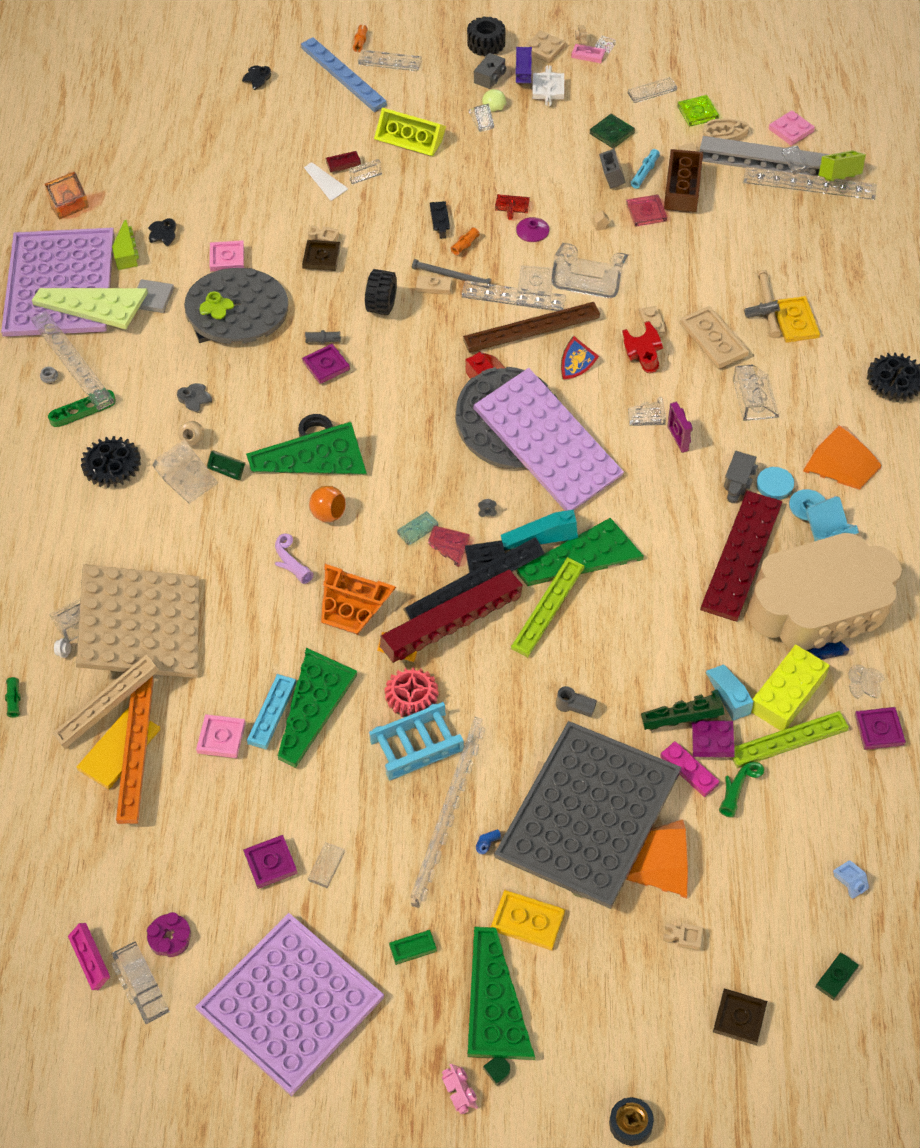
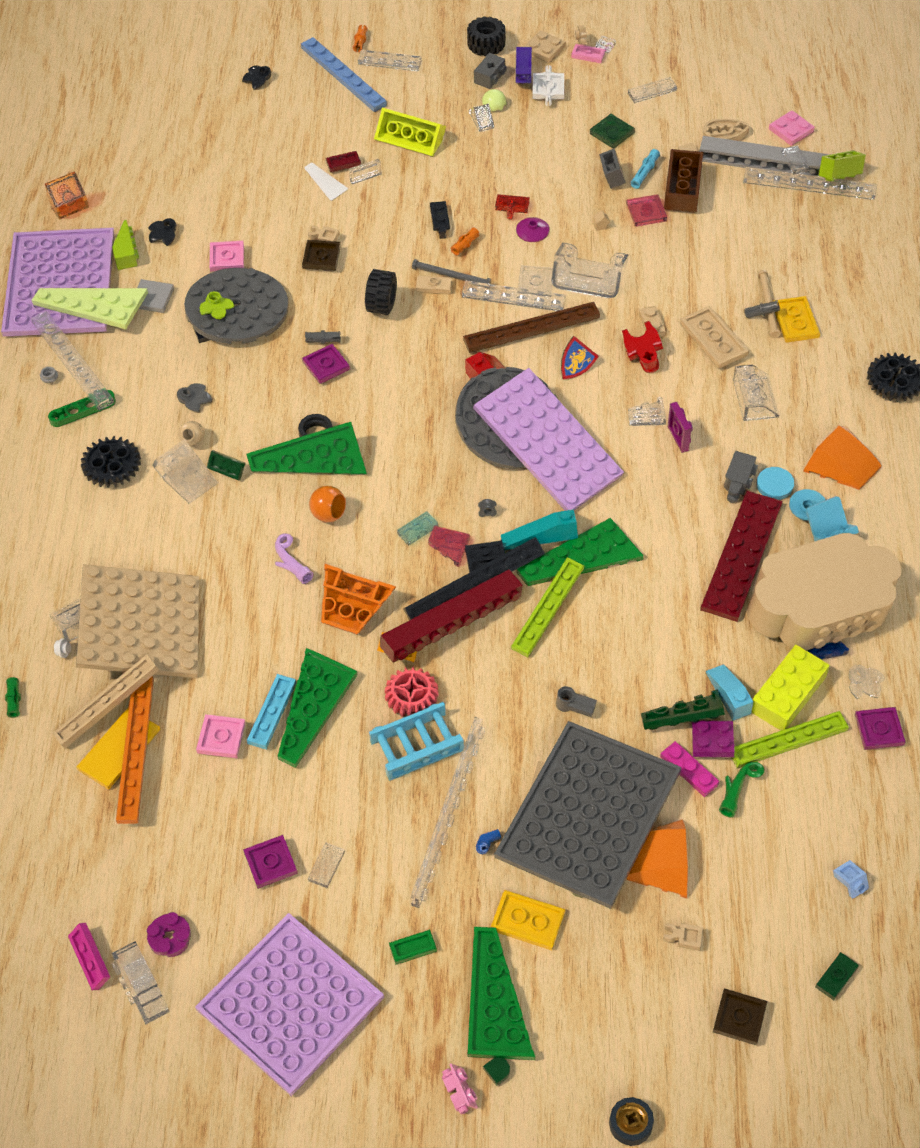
clear neon green plate [677,95,719,127] -> none

